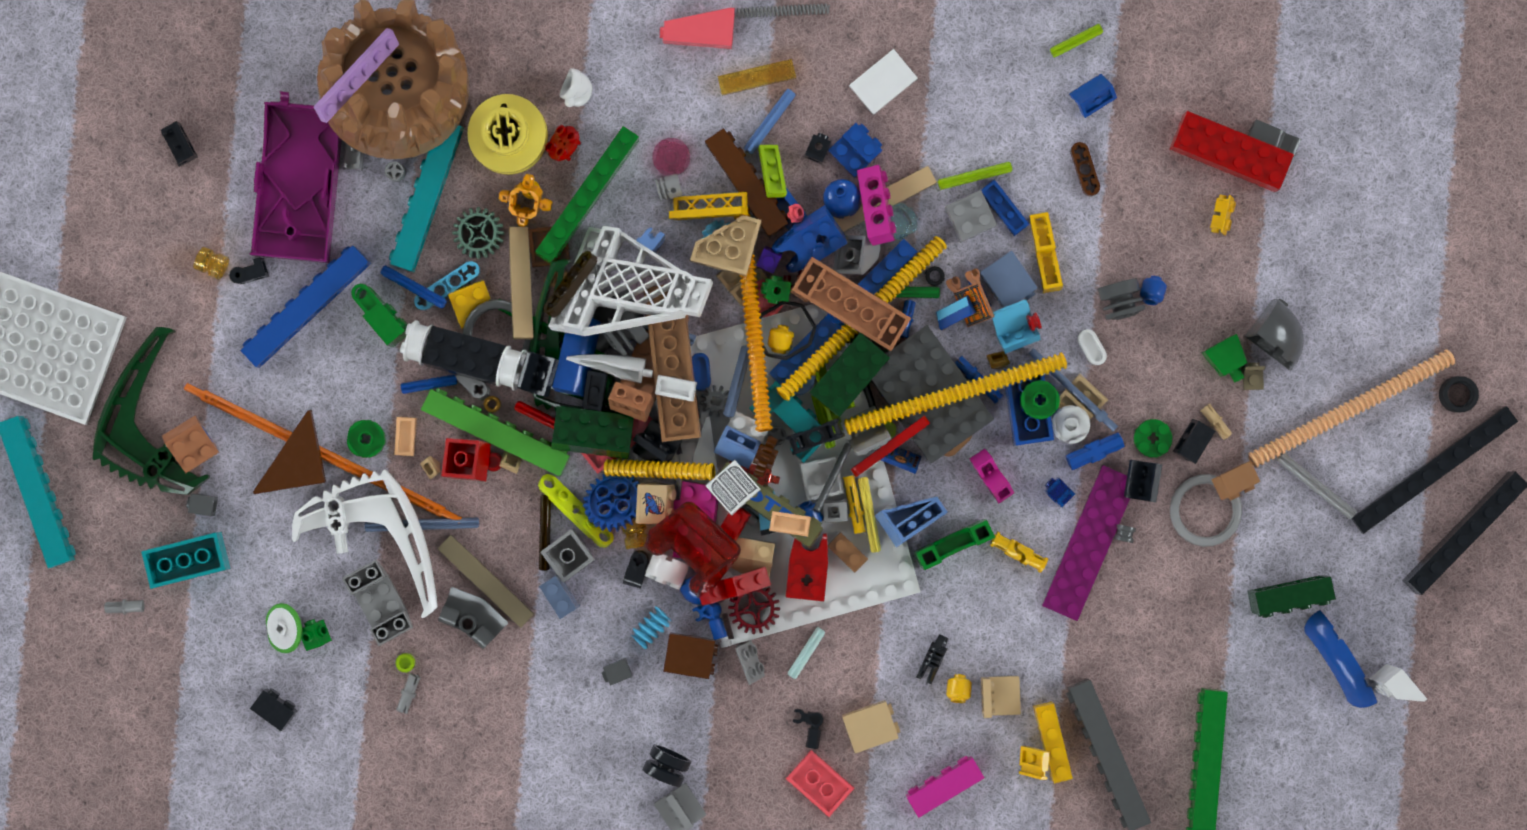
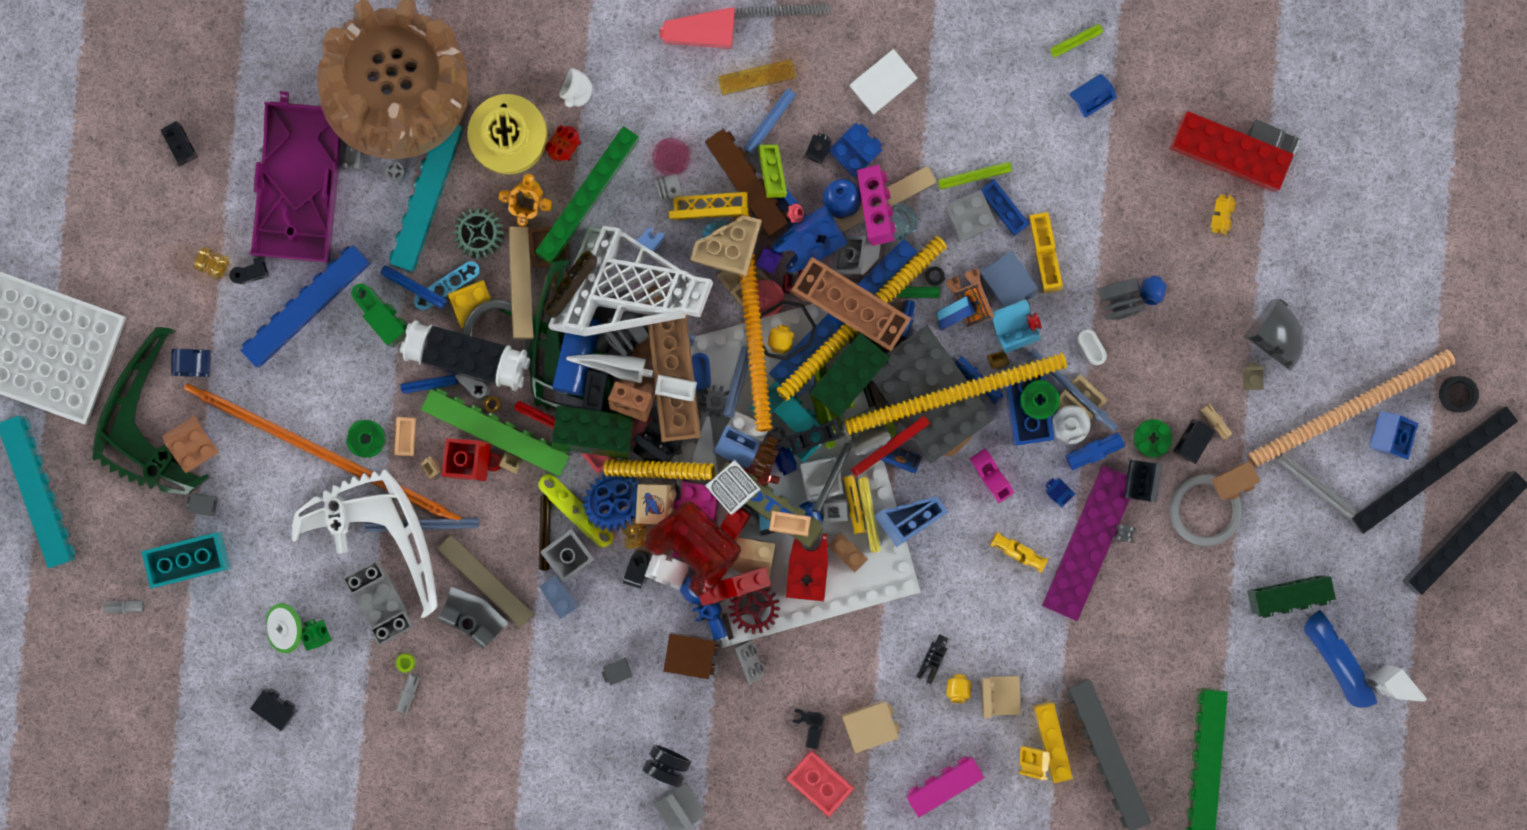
reddish brown tile [253,410,326,494] -> none
lavender plate [314,28,399,123] -> none
black bracket [517,351,559,397] -> none
medium azure piece [631,606,672,649] -> none
green brick [761,275,791,304] -> none
light aqua axle [788,627,825,679] -> none
green arch [913,519,995,571] -> none
reddish brown beam [1070,142,1100,197] -> none
green torso [1201,334,1247,383] -> none
none -> dark blue brick [171,349,211,377]
none -> clear blue brick [775,446,797,476]
none -> blue slope [1370,411,1419,460]

